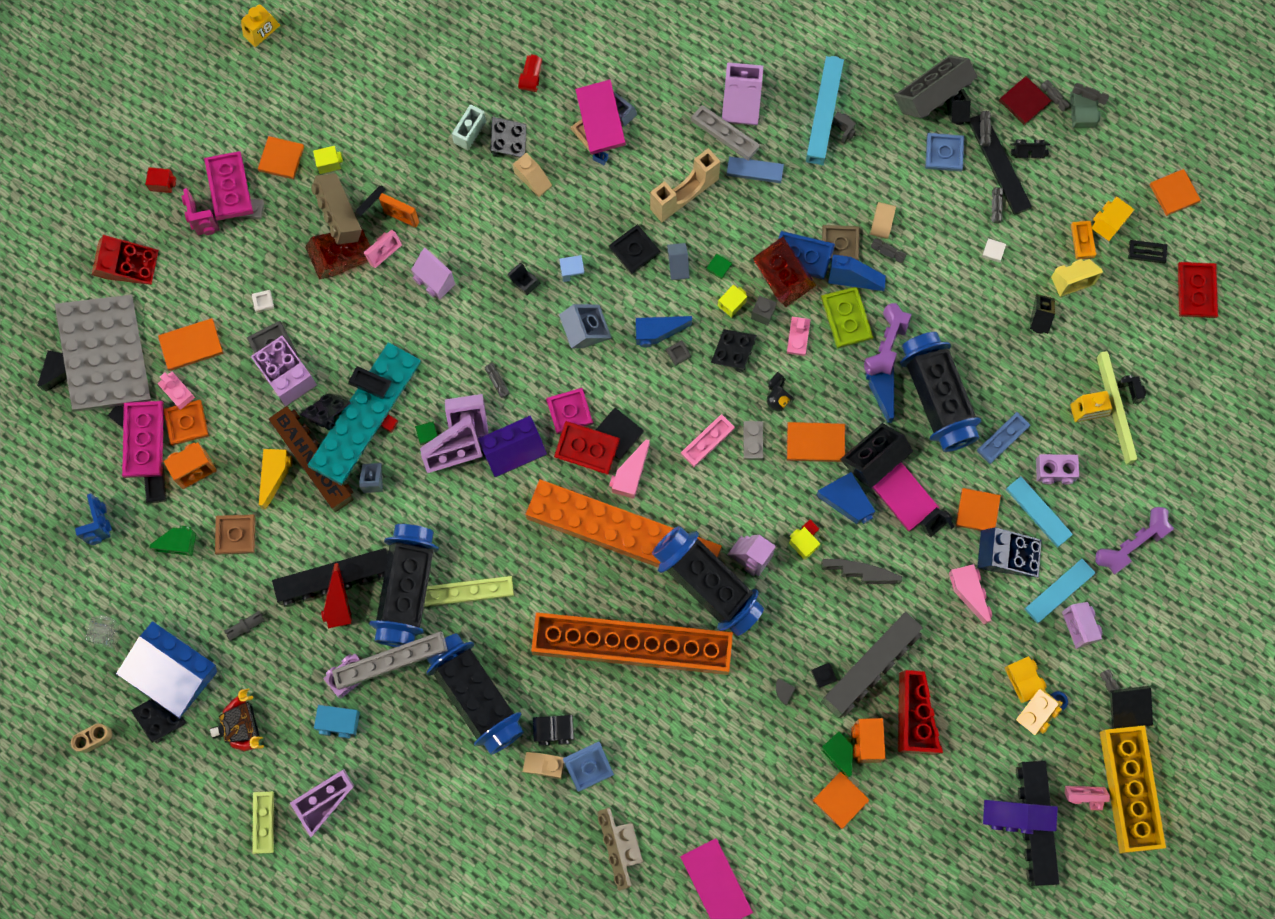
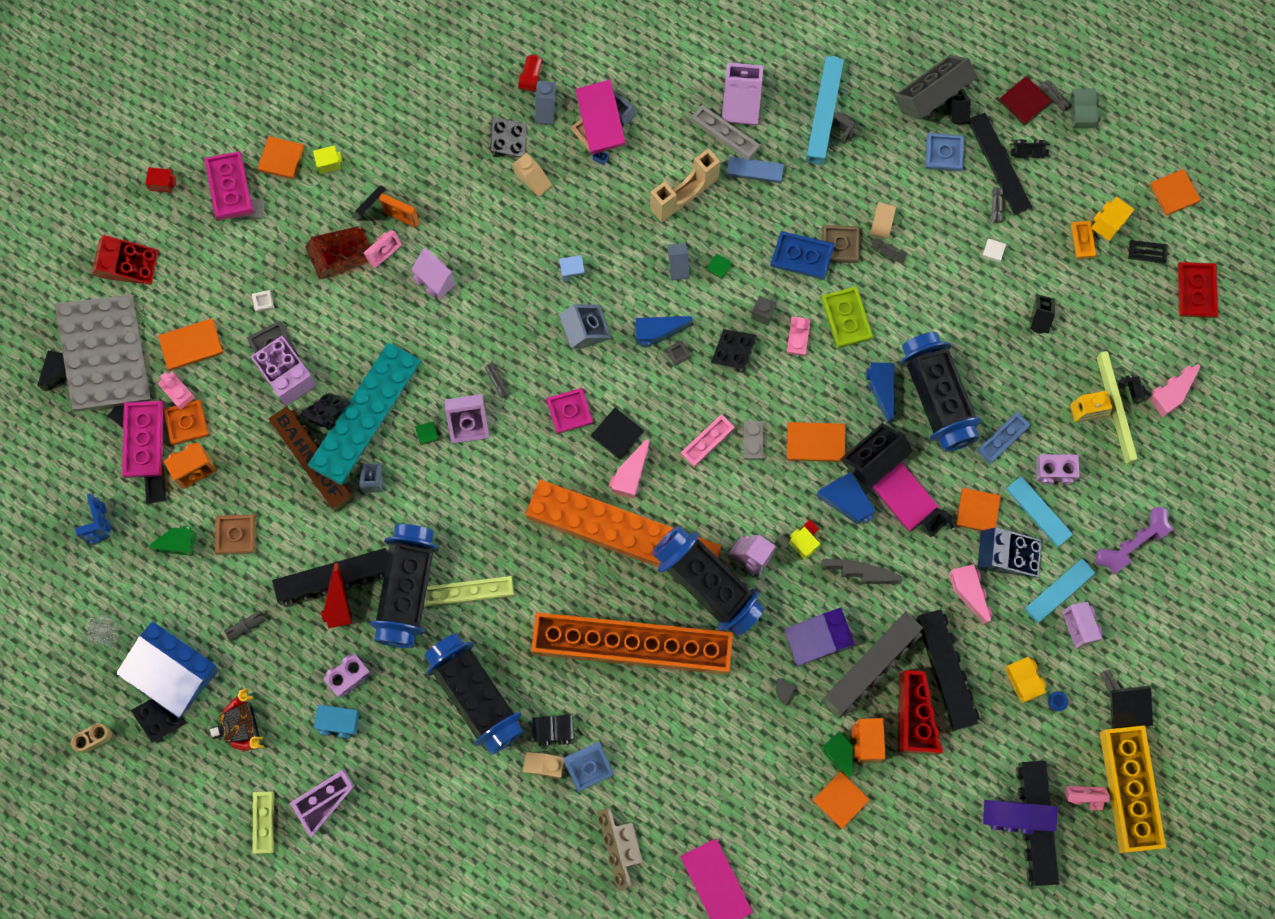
dark pink bracket [181,188,220,235] -> none
yellow torso [241,4,280,47] -> none
yellow slope [259,449,292,509] -> none
dark tan brick [311,173,362,244] -> none
light grey tile [332,631,448,690] -> none
black tile [348,366,392,399] -> none
red piece [381,415,398,433] -> none
lavender wedge [420,414,483,473] -> none
light aqua brick [451,105,486,150] -> none
dark purple slope [478,415,547,477] -> none
black bracket [508,263,541,295] -> none
red tile [554,421,620,475] -> none
black tile [608,224,661,275] -> none
neon yellow brick [718,285,747,318] -> none
clear red slope [753,237,816,307] -> none
black piece [767,372,794,412] -> none
black plate [811,663,837,689] -> none
blue slope [829,254,886,291] -> none
medium lavender plate [864,303,912,376] -> none
dark grey axle [980,111,991,146] -> none
bracket [1016,688,1063,735] -> none
light yellow slope [1051,259,1103,297] -> none
dark grey axle [1073,83,1109,105] -> none
none -> sand blue slope [535,81,557,125]
none -> slope [784,608,855,666]
none -> black brick [916,609,980,732]
none -> bright pink slope [1148,364,1200,418]

